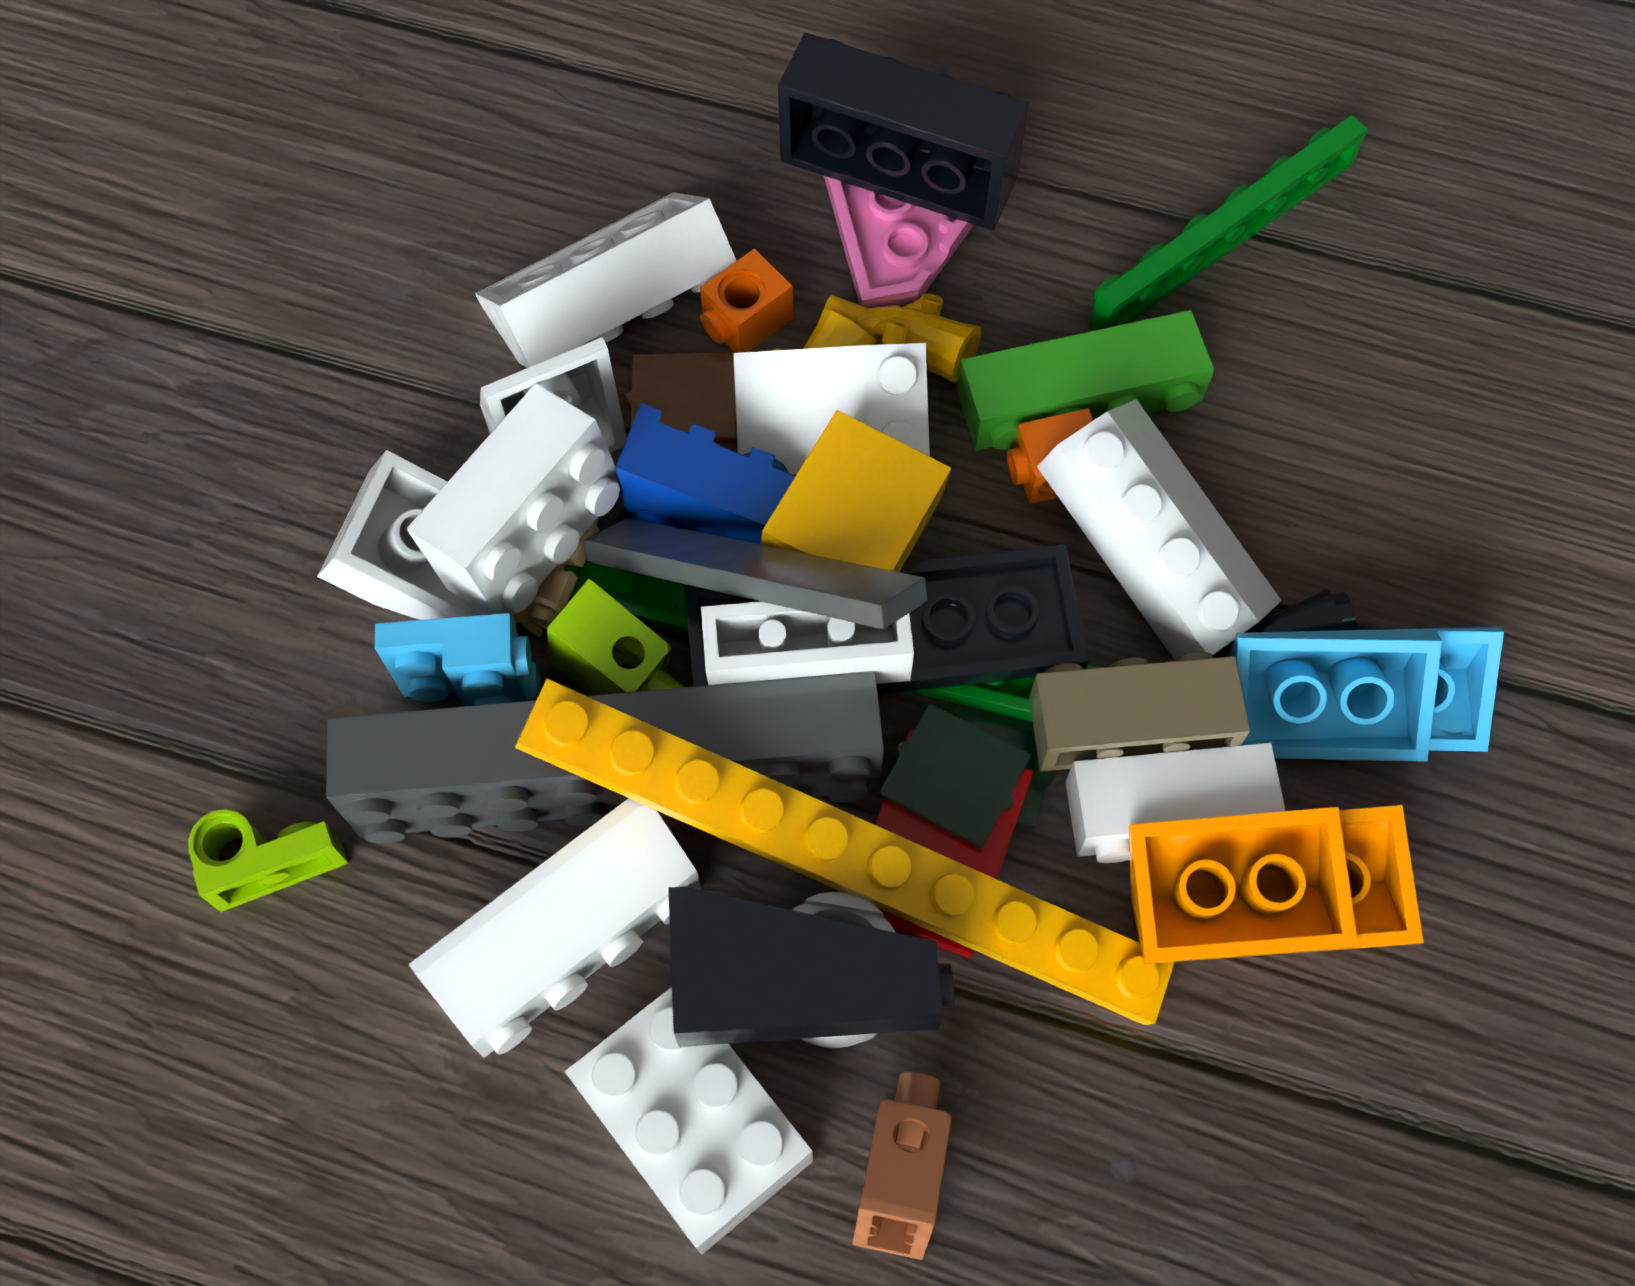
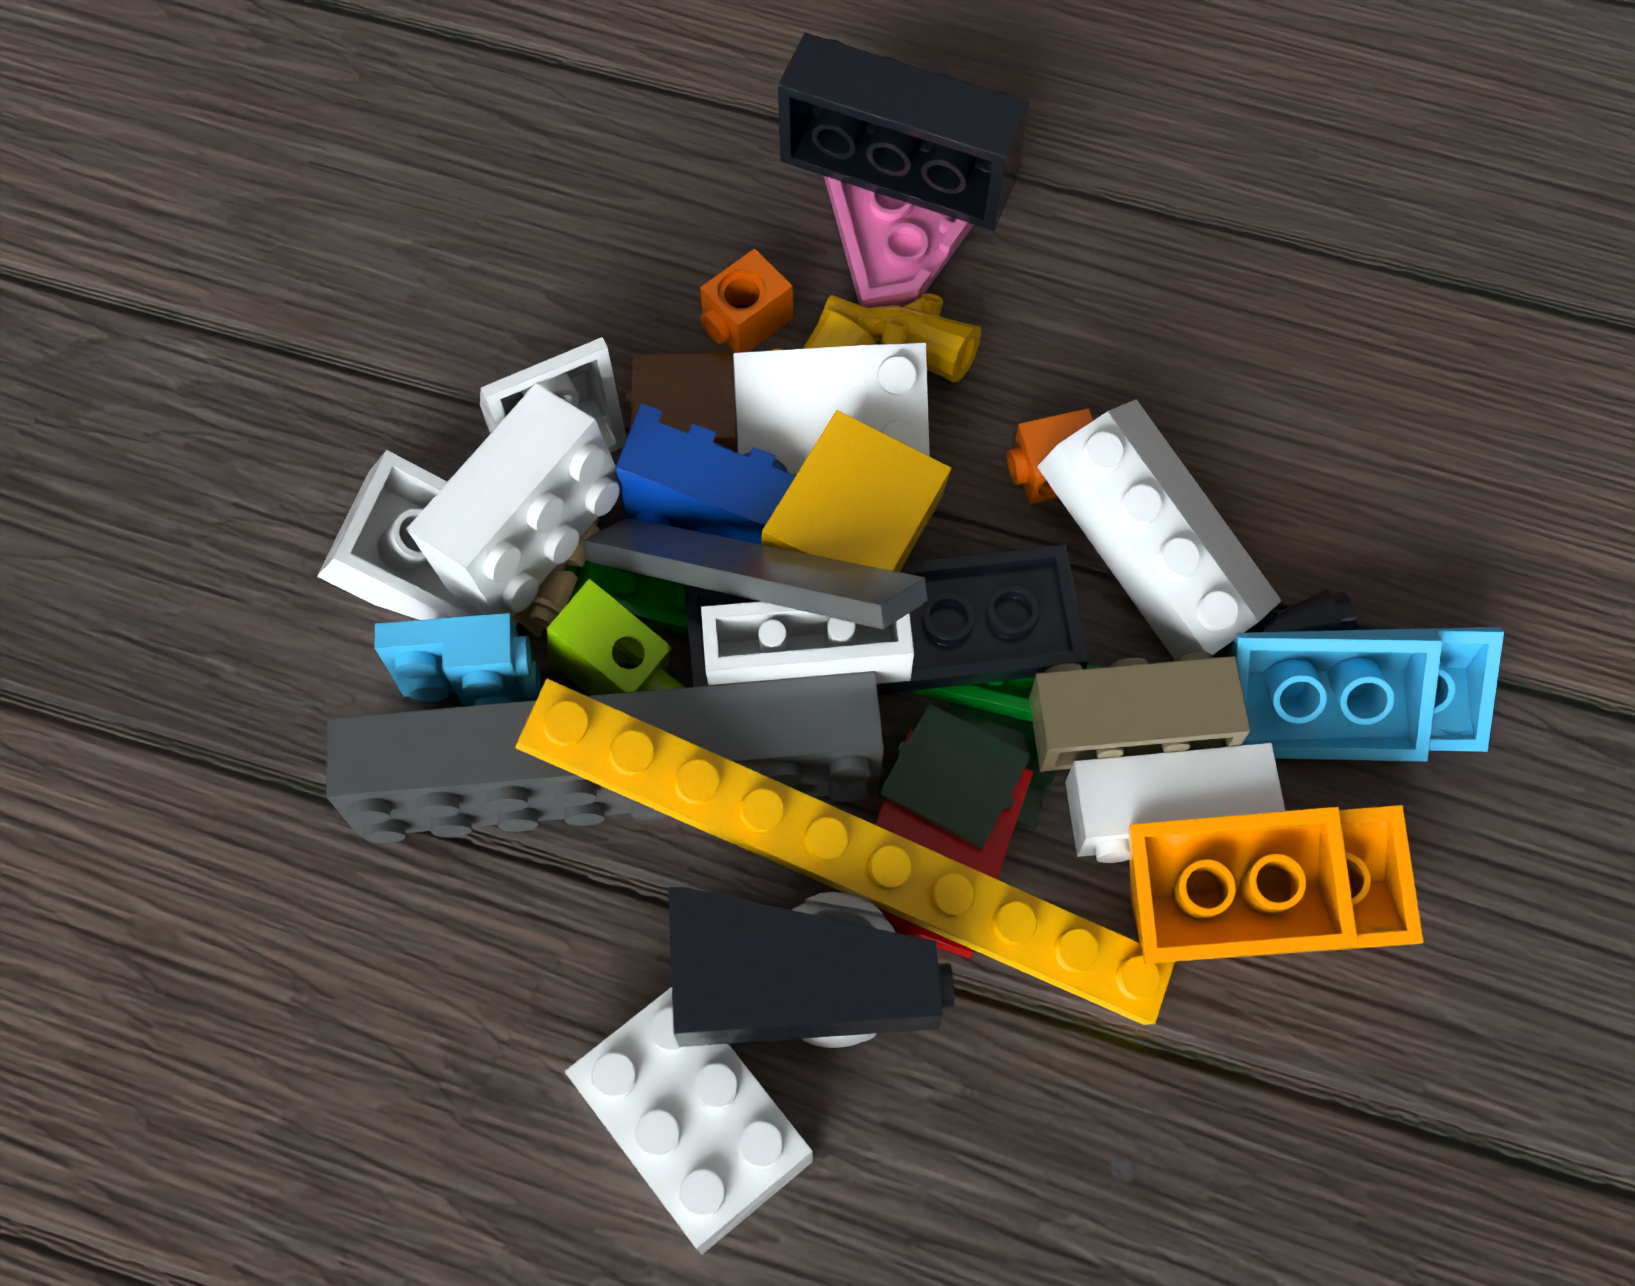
lime plate [188,809,349,912] -> none
white slope [408,798,701,1058] -> none
white slope [475,192,737,368] -> none
nougat torso [852,1072,952,1260] -> none
bright green brick [956,310,1214,451] -> none
green plate [1089,115,1368,331] -> none

